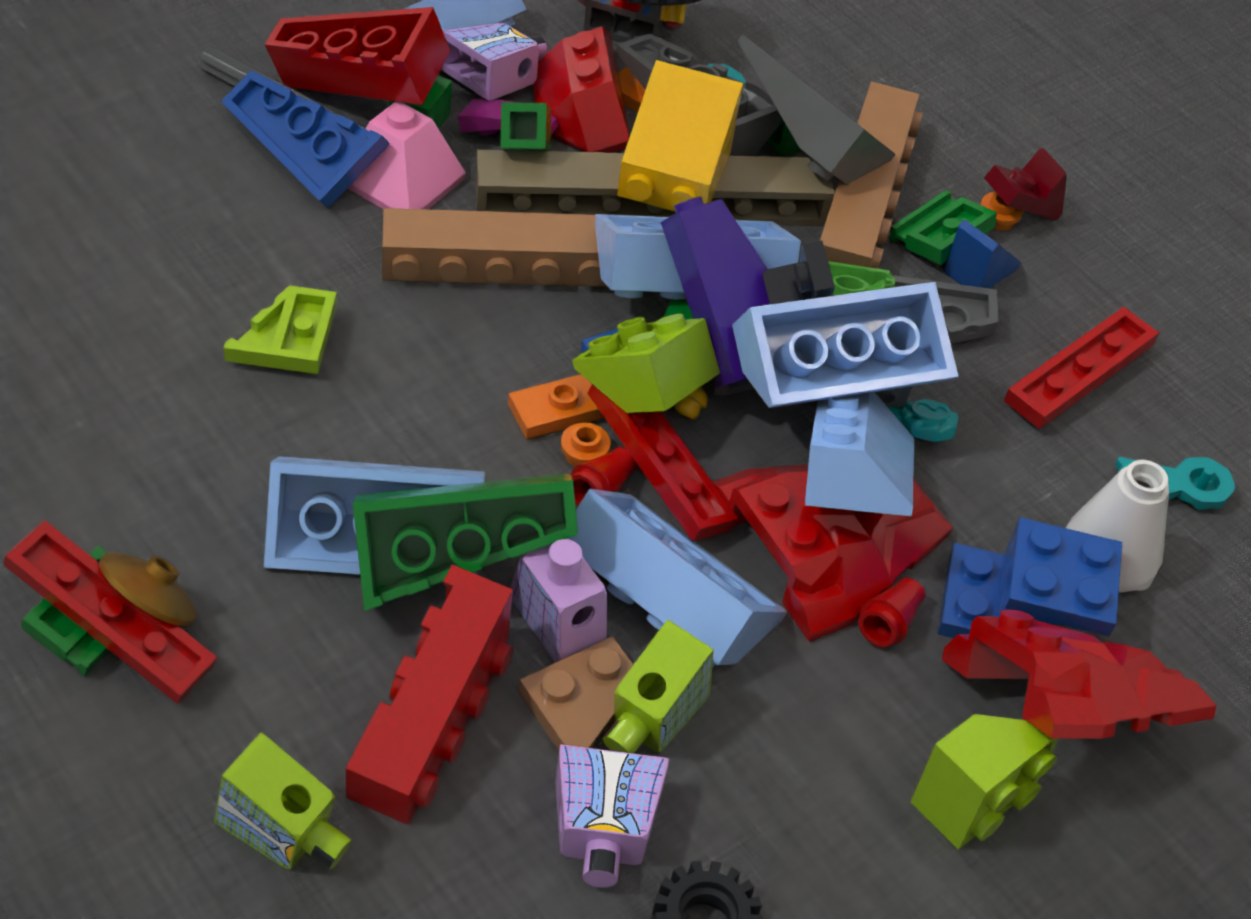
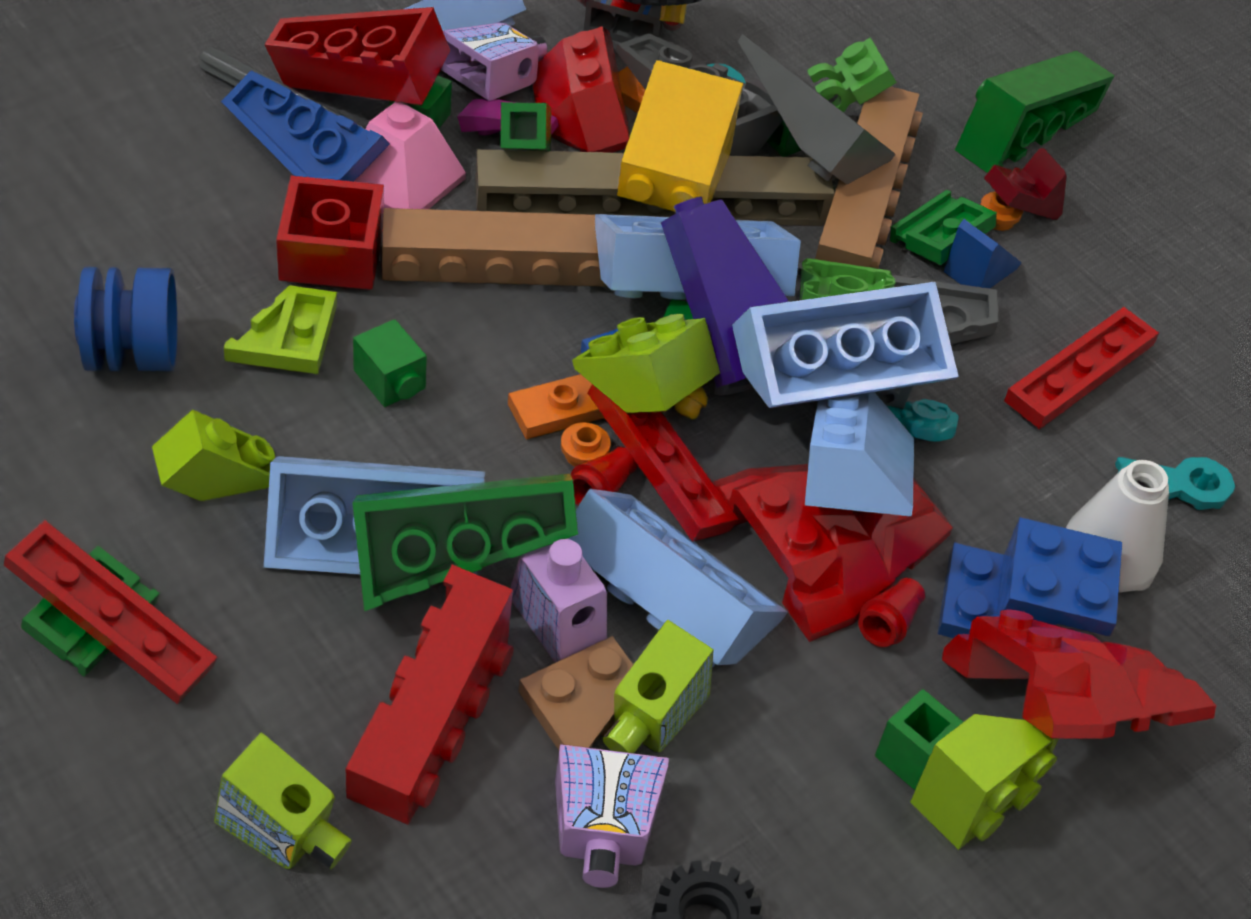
pearl gold dish [99,552,197,626] -> none
black slope [763,240,835,304] -> none
none -> blue wheel [74,267,178,371]
none -> lime slope [152,409,275,501]
none -> red brick [276,175,384,290]
none -> green brick [353,319,427,408]
none -> bright green plate [807,37,897,112]
none -> green brick [874,689,963,790]
none -> green wedge [955,50,1115,173]

